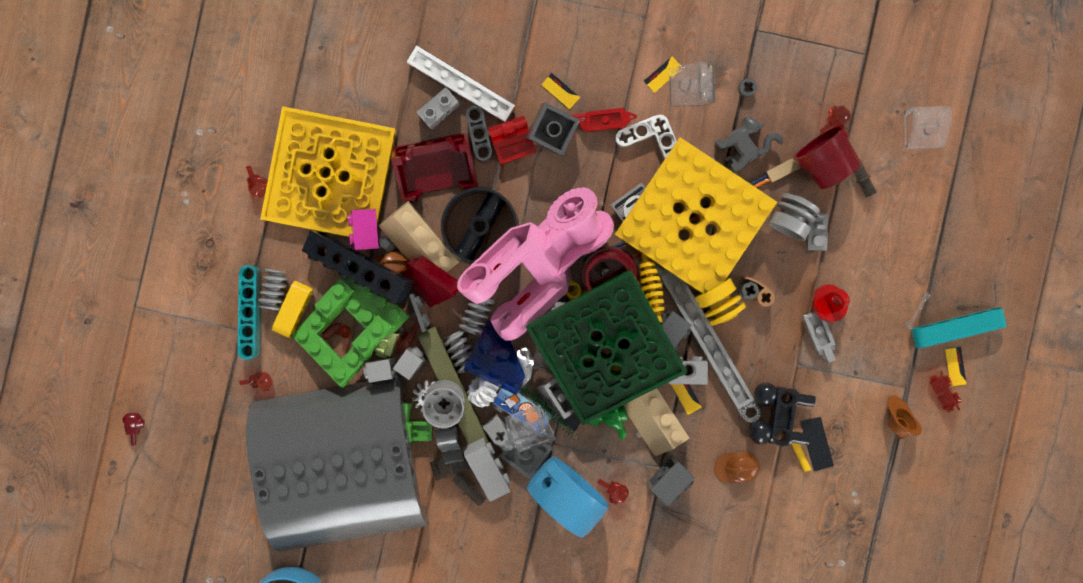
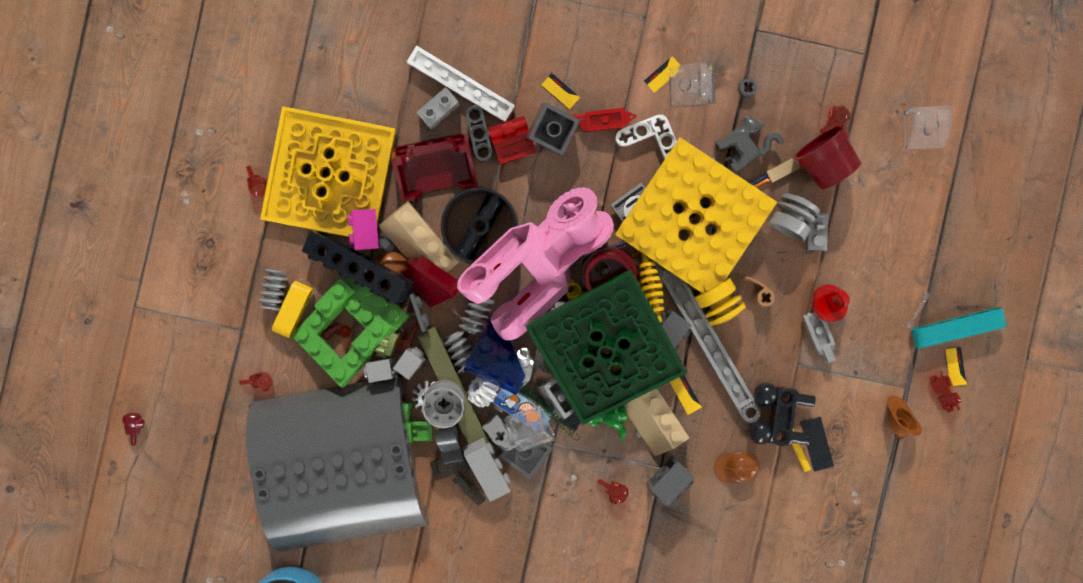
teal beam [238,265,262,360] -> none
dark azure cylinder [526,456,609,538] -> none
light grey brick [668,356,708,385] -> none
dark grey bush [738,282,759,299] -> none
clear smoke axle [854,160,877,198] -> none

